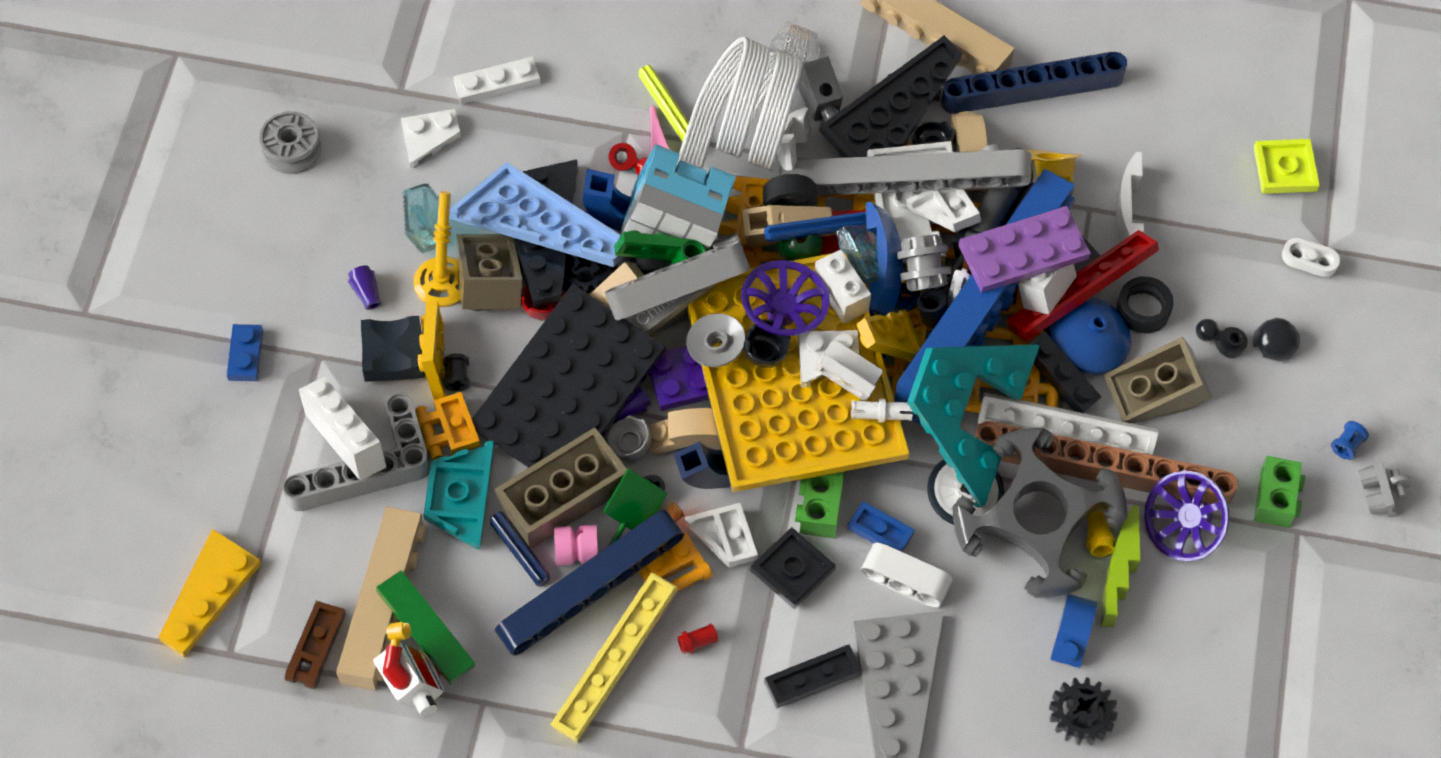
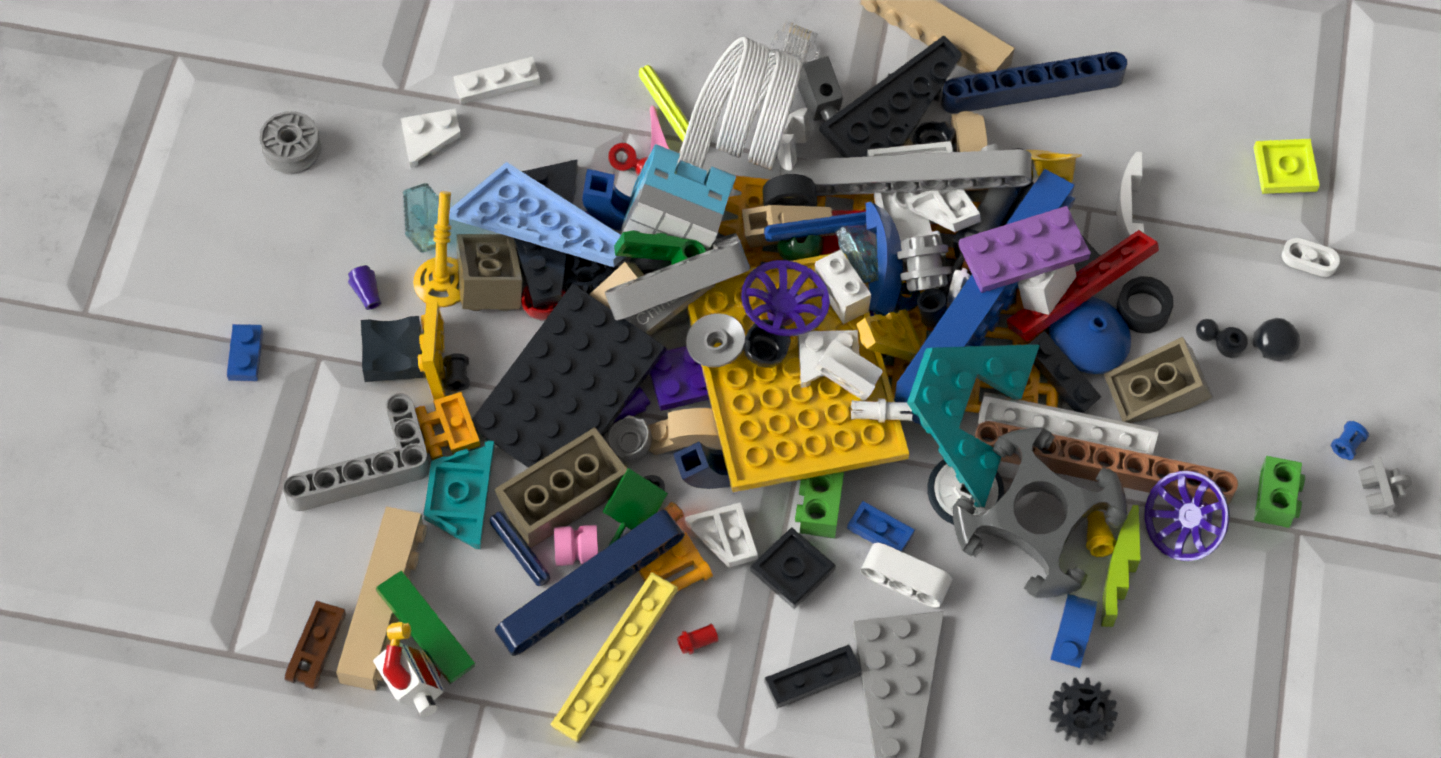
yellow wing [159,529,262,658] -> none
white brick [299,377,386,480] -> none

